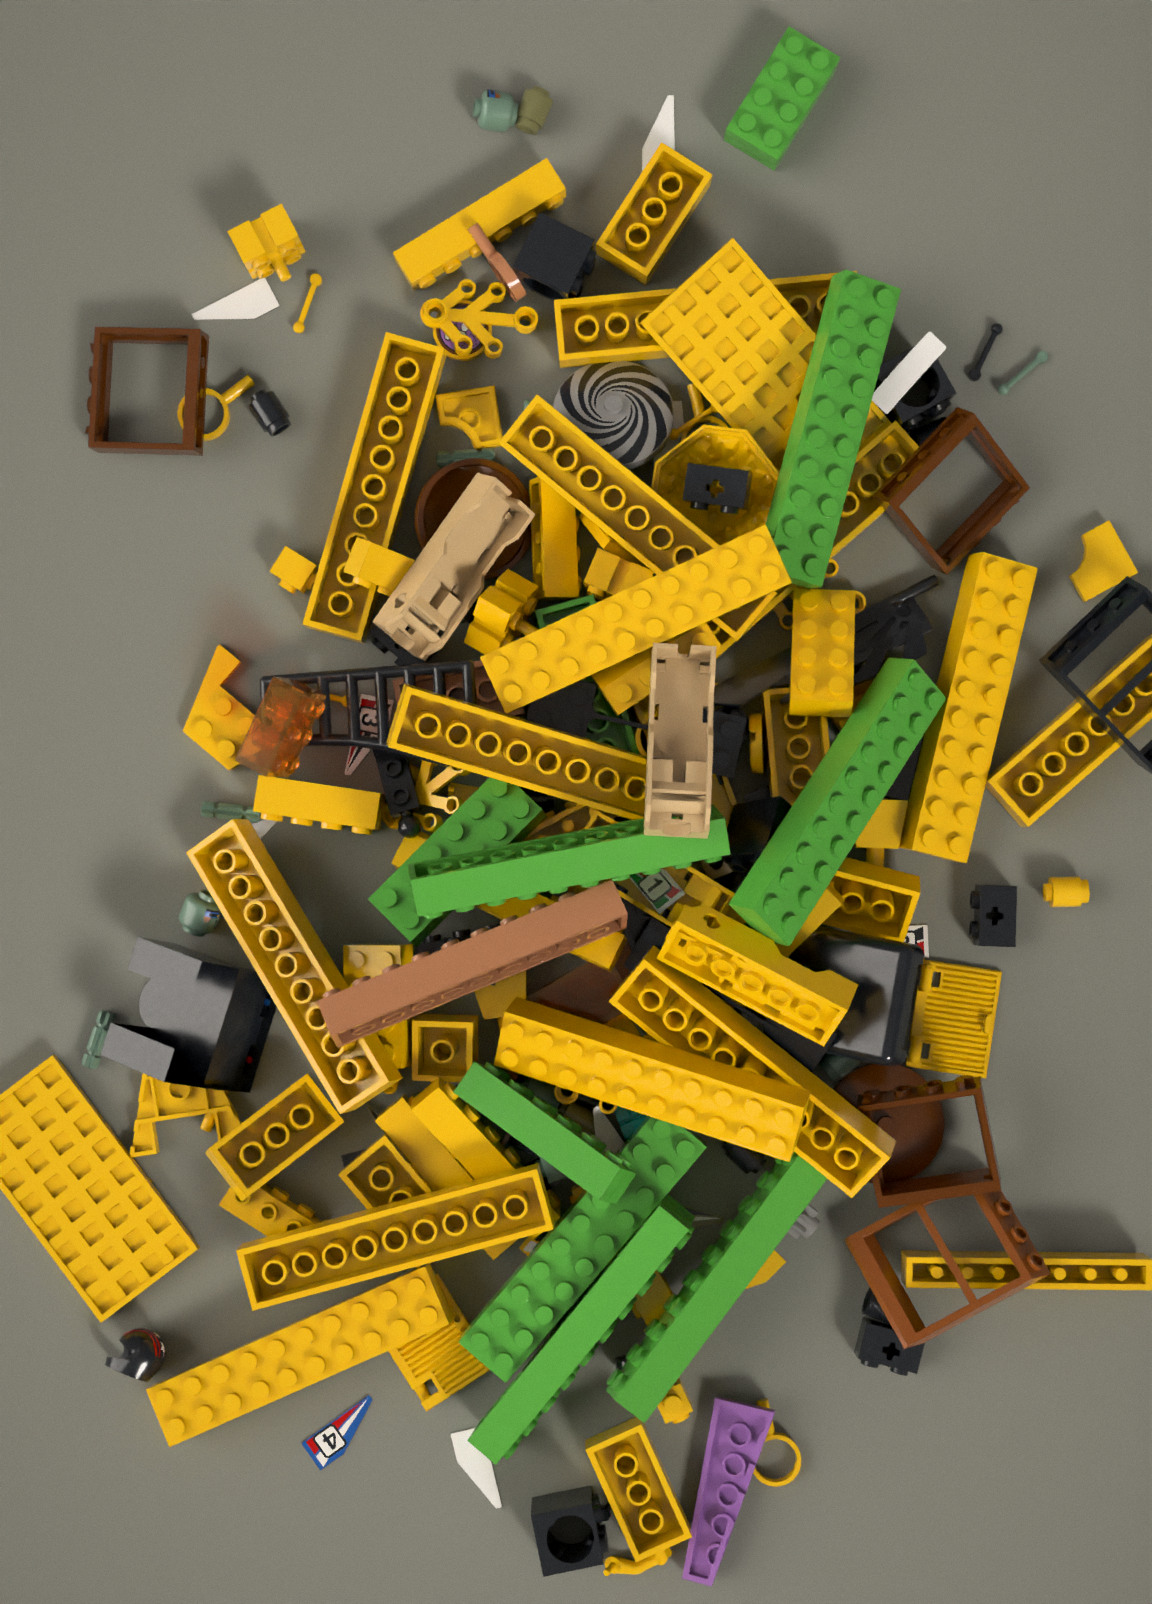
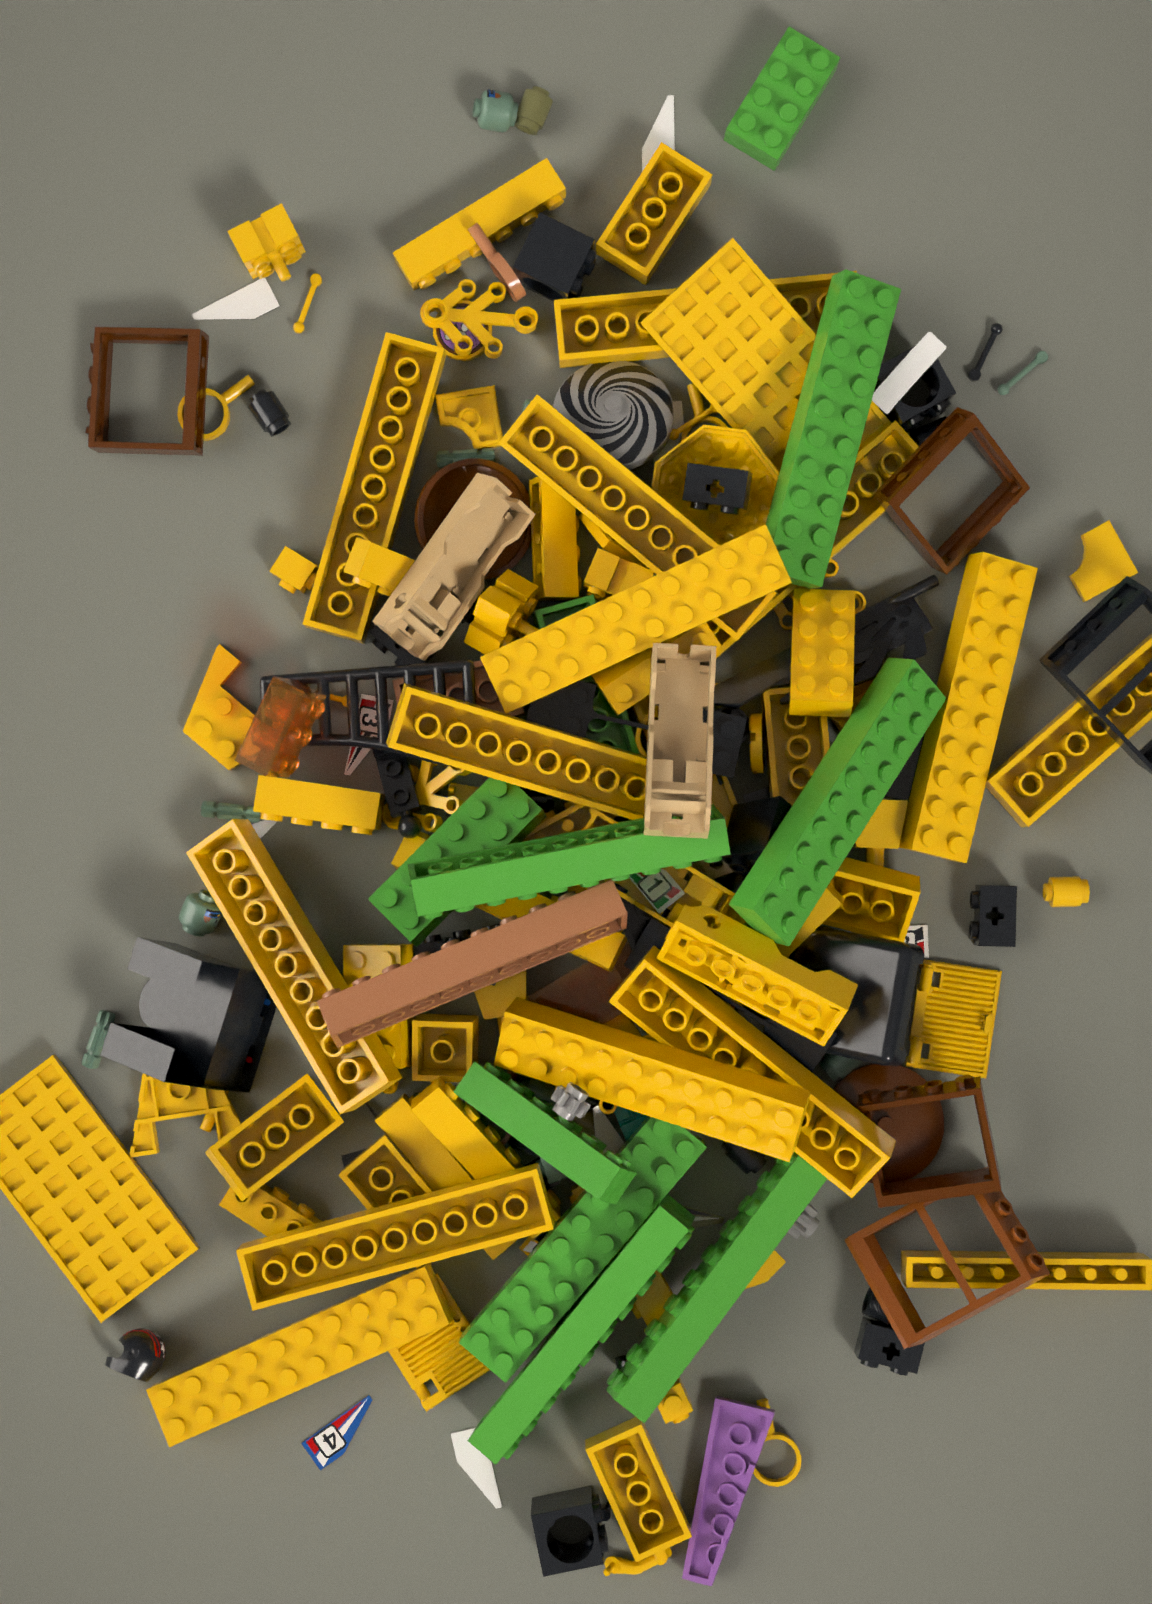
none -> light grey gear [550,1082,591,1122]

